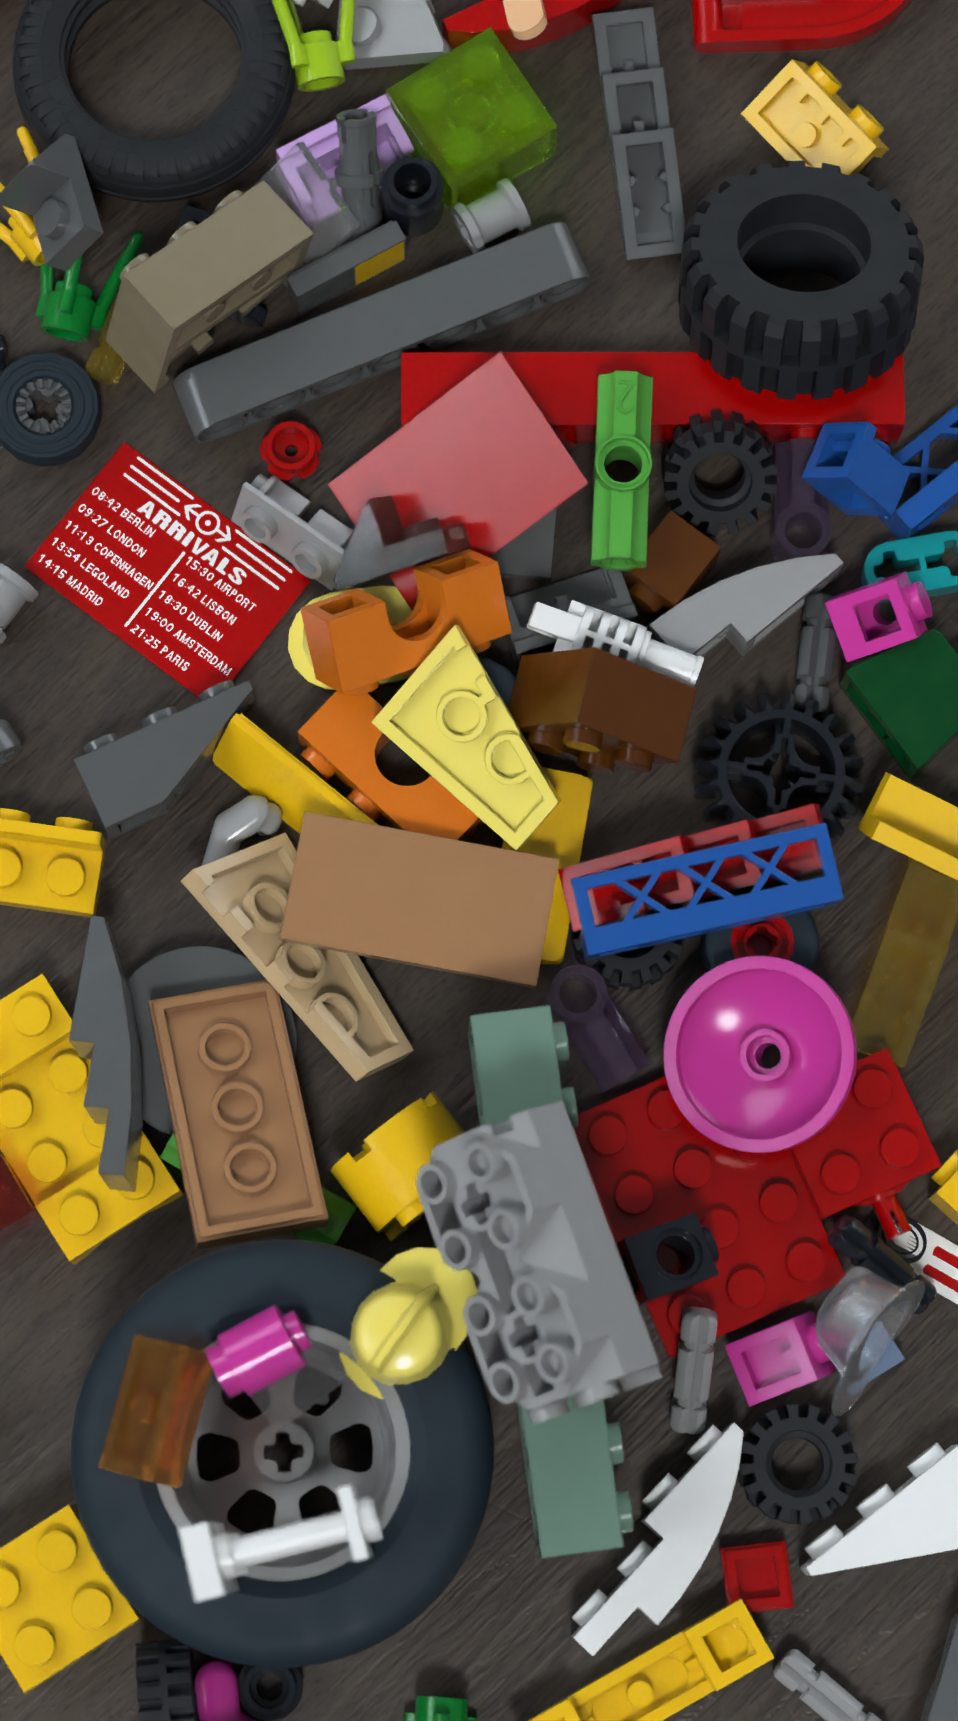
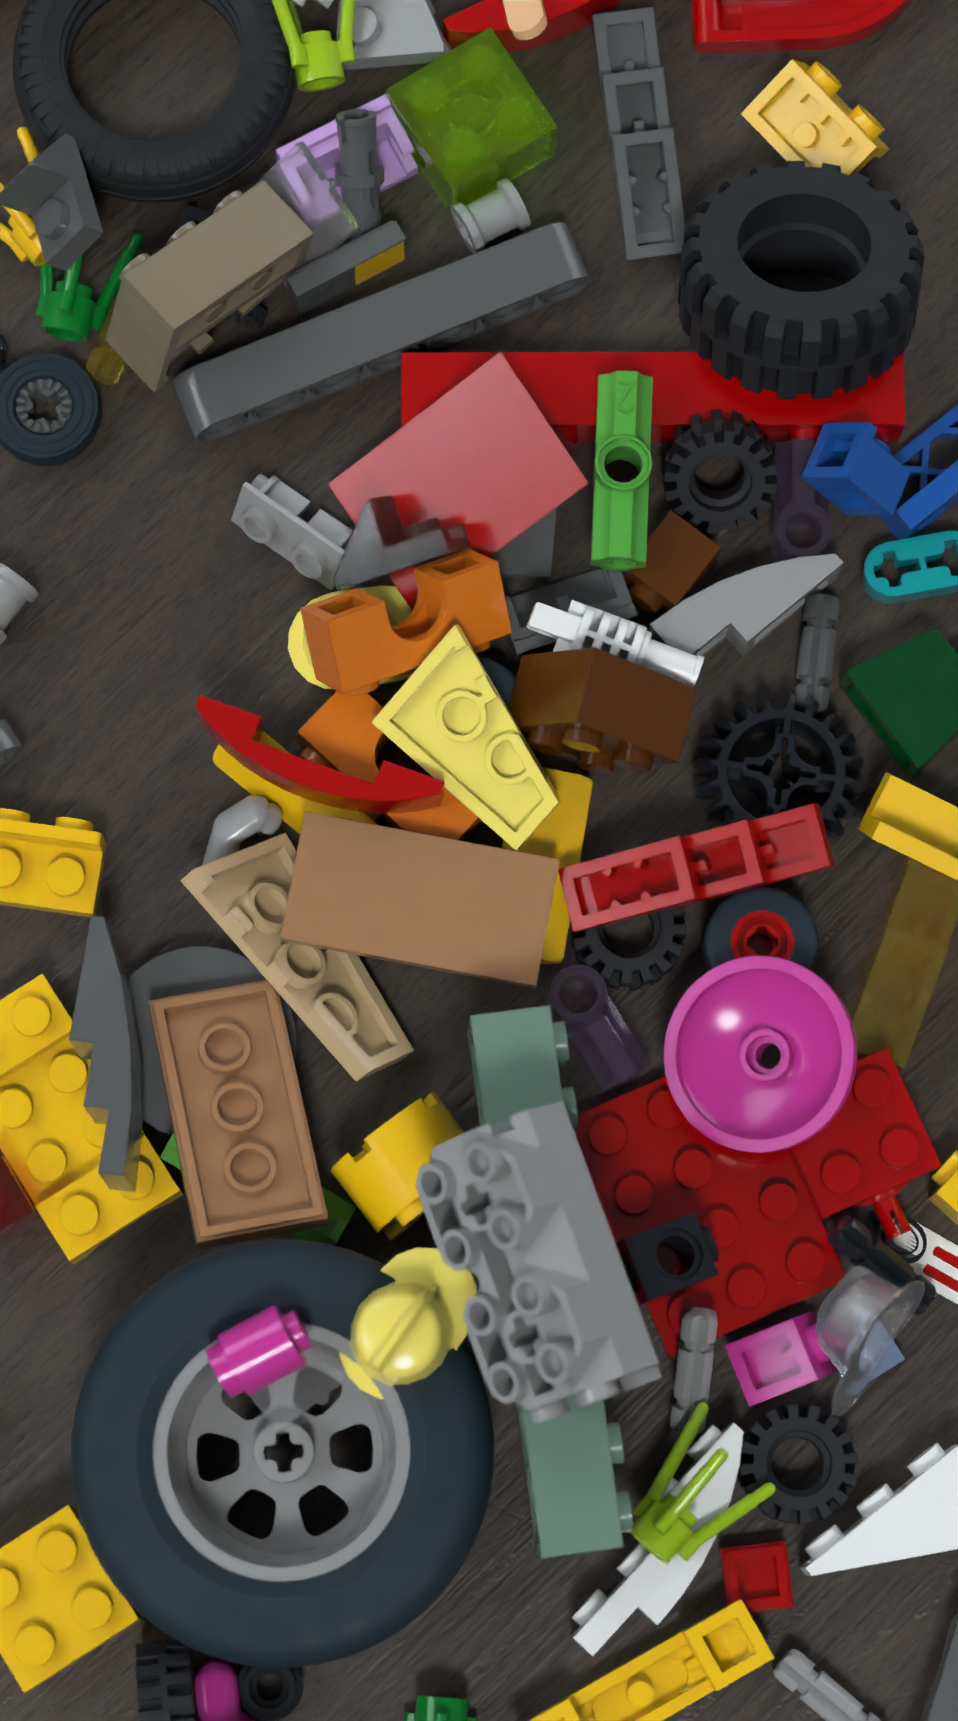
red sticker [24,442,311,698] -> none
dark grey slope [73,680,256,840] -> none
clear orange slope [98,1334,213,1488] -> none
white fence [178,1485,383,1602] -> none
red plate [260,421,322,481] -> none
black brick [381,157,444,236] -> none
blue fence [570,823,844,961] -> none
dark pink brick [825,571,932,662] -> none
none -> red slope [195,695,445,813]
none -> lime plant [630,1402,776,1565]

